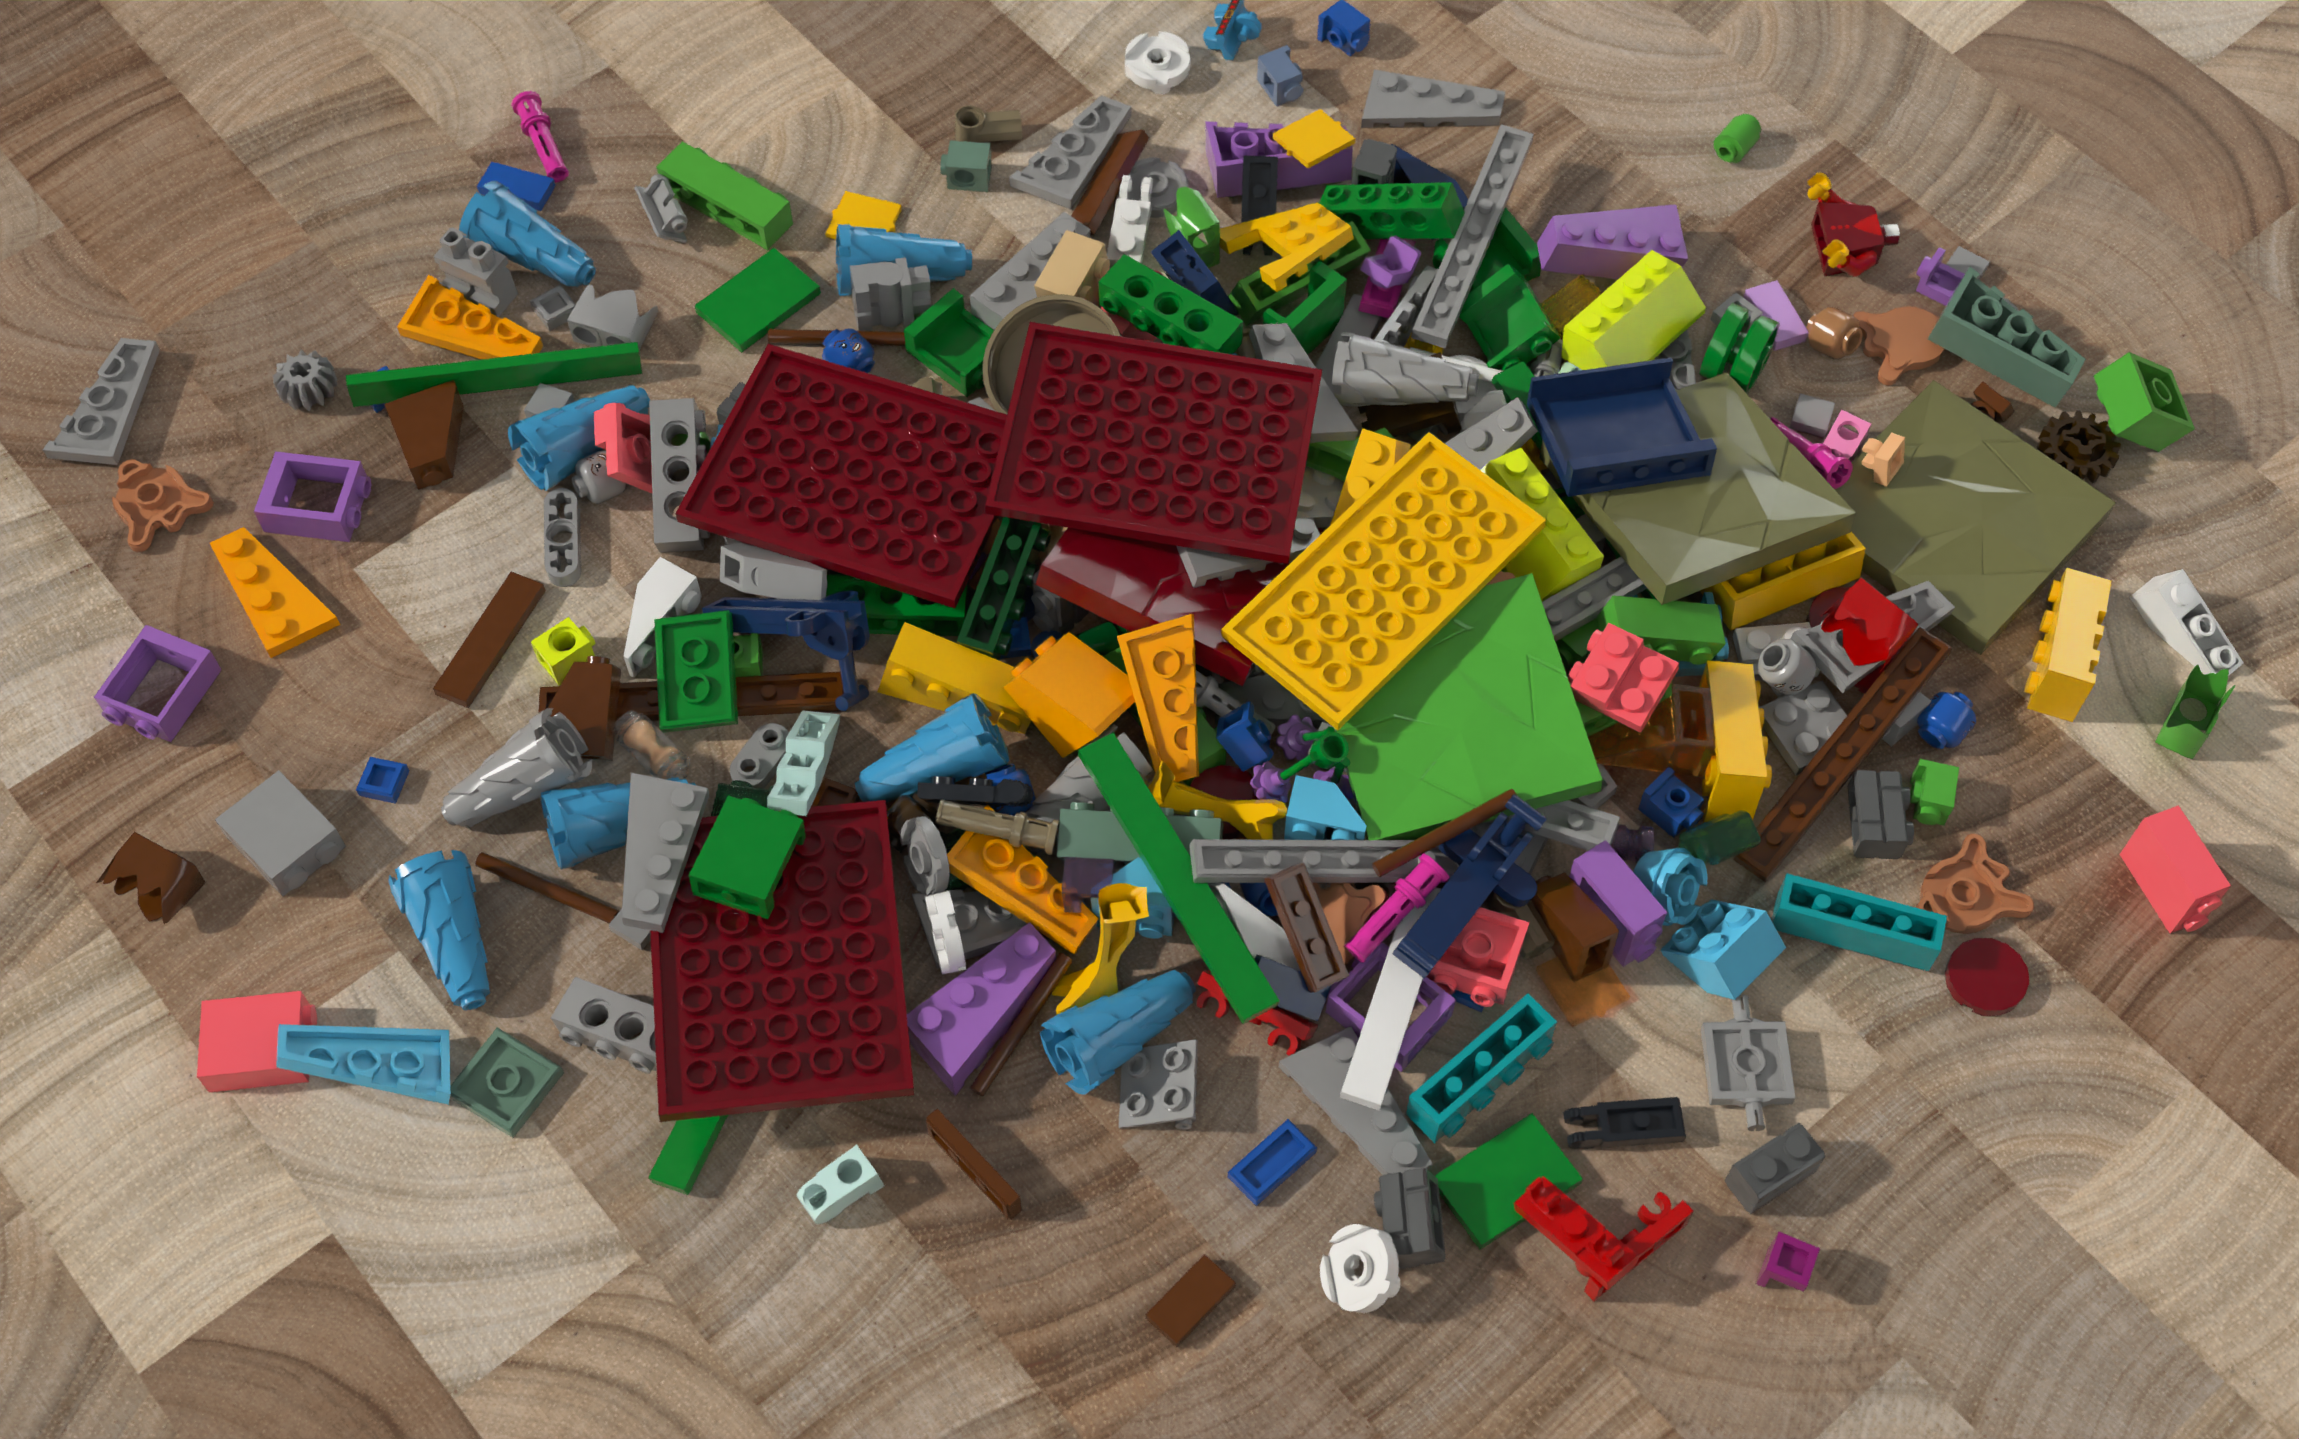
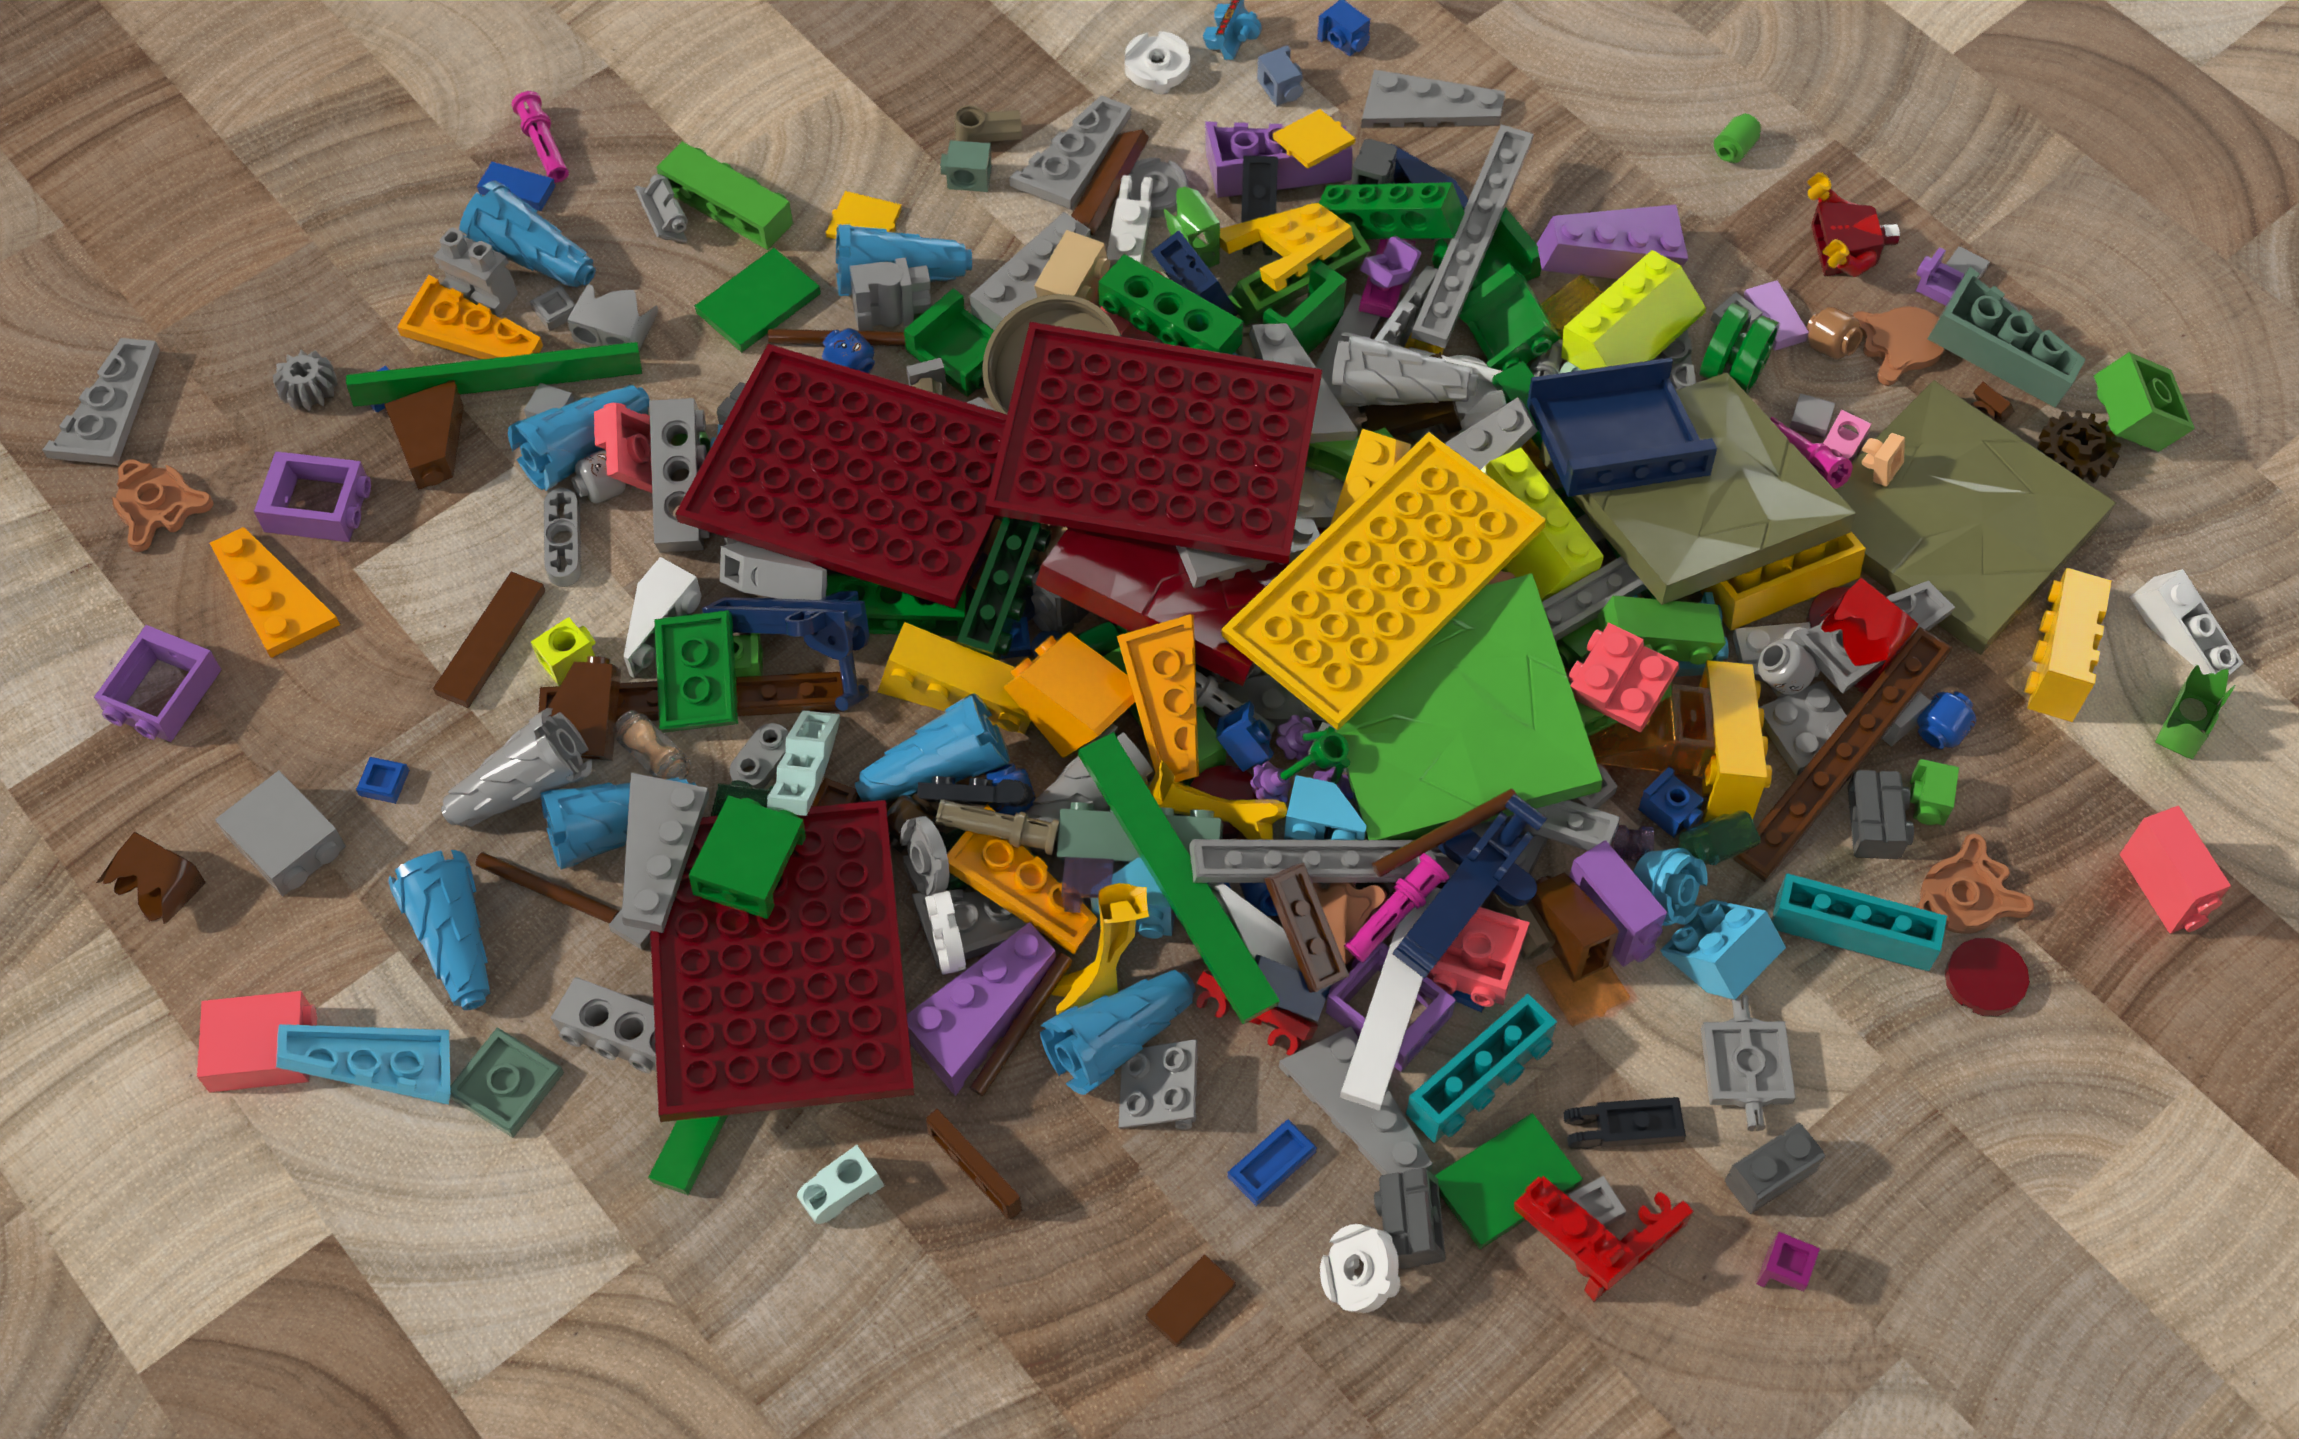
none -> light grey tile [906,358,947,390]
none -> light grey plate [1567,1176,1626,1227]

